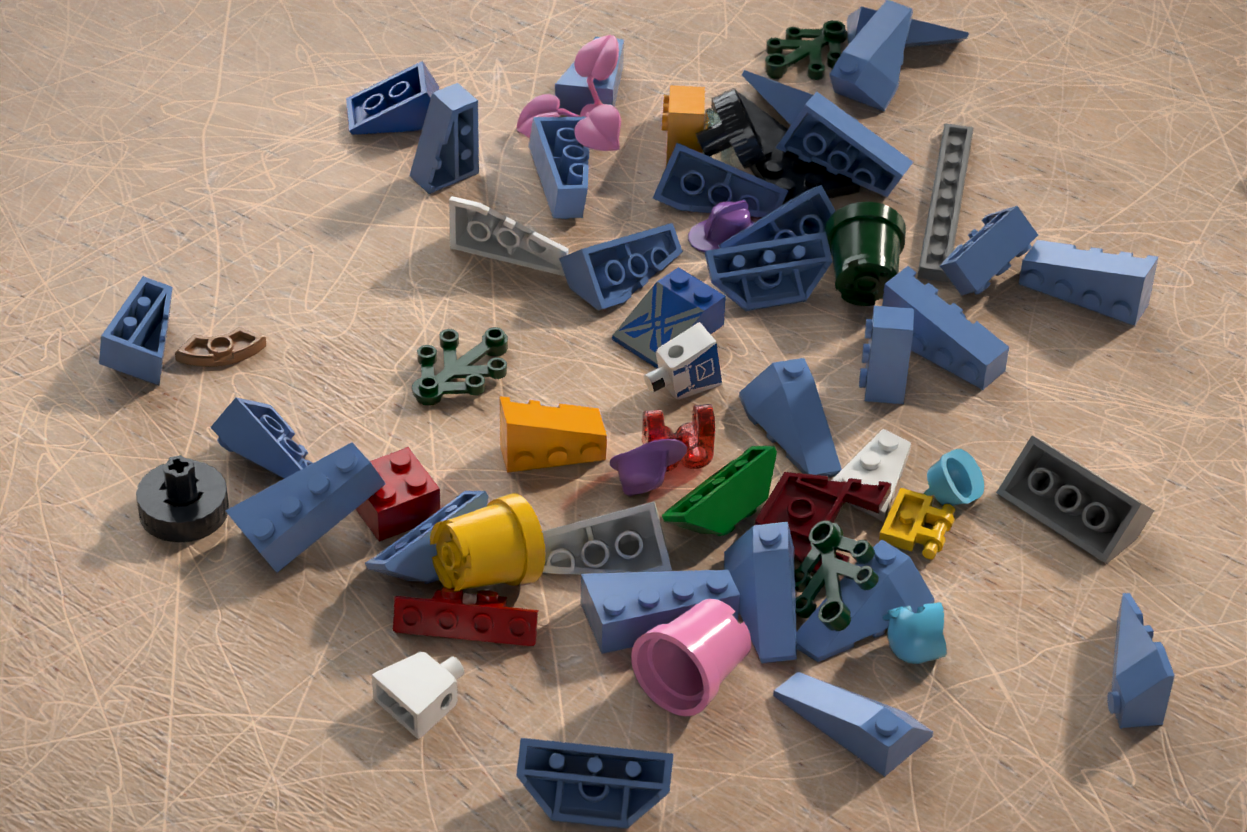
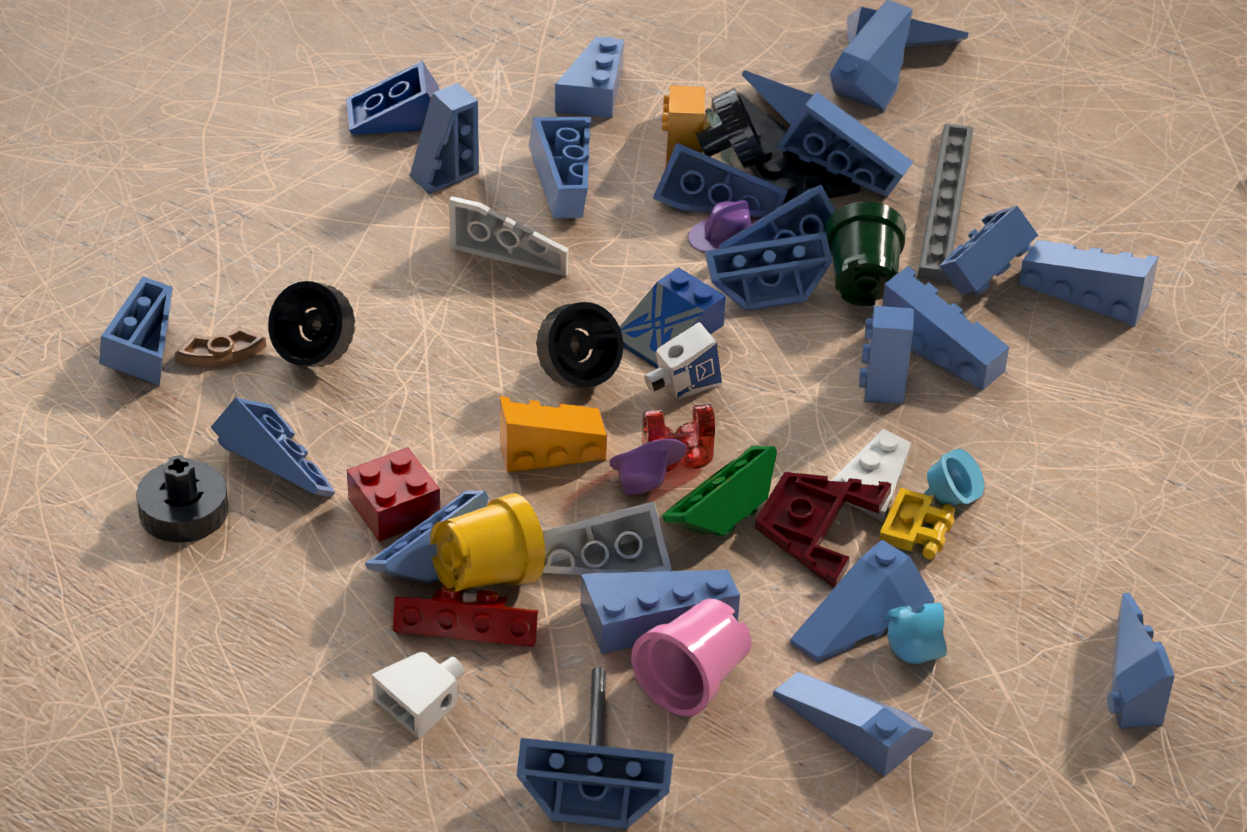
medium blue wedge [226,442,386,573] -> none
plant [412,327,508,406] -> none
bright pink plant [517,35,621,151] -> none
medium blue wedge [559,223,683,311] -> none
medium blue wedge [724,522,797,663] -> none
medium blue wedge [739,358,842,477] -> none
dark green plant [765,20,848,80] -> none
dark green plant [795,521,879,631] -> none
light grey slope [996,436,1155,564] -> none
none -> black piece [268,281,355,367]
none -> black piece [536,302,623,388]
none -> dark grey bar [589,667,606,746]

